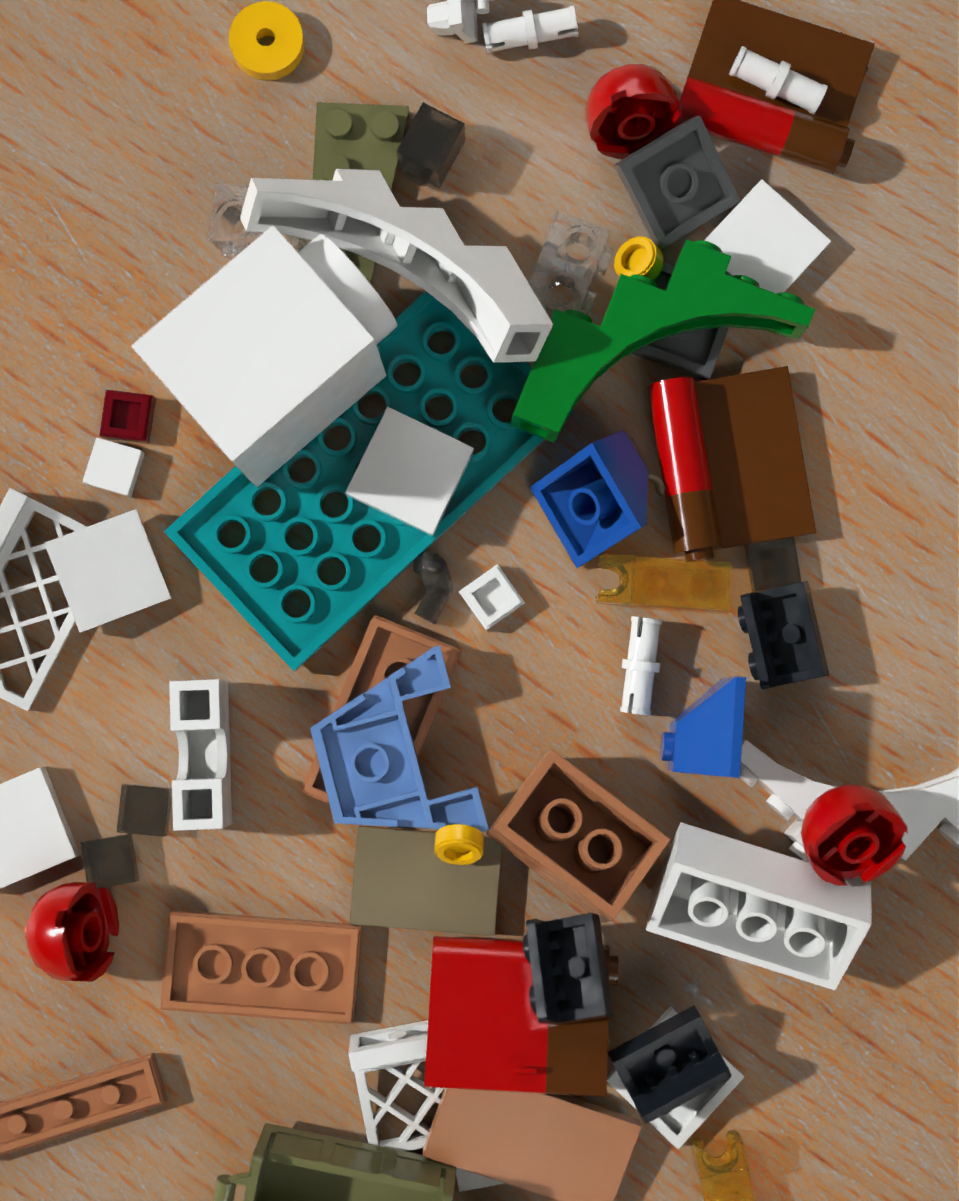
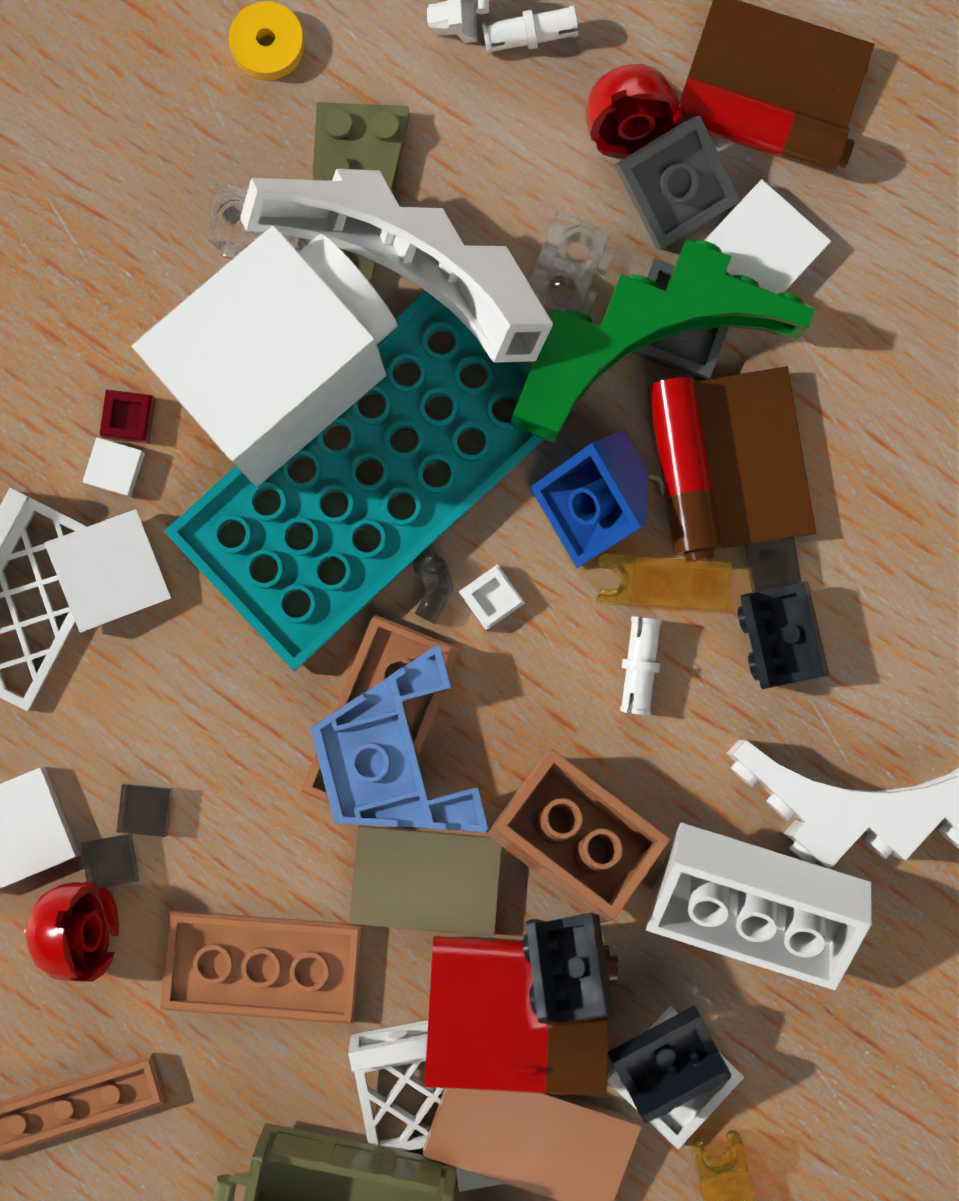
white arch [169,679,232,831] -> none
white tile [345,407,474,536] -> none
clear smoke brick [396,102,465,189] -> none
yellow tile [434,824,484,865] -> none
yellow tile [614,236,664,280] -> none
blue slope [660,676,746,778] -> none
white pin [729,46,828,114] -> none
red cylinder [801,784,908,886] -> none

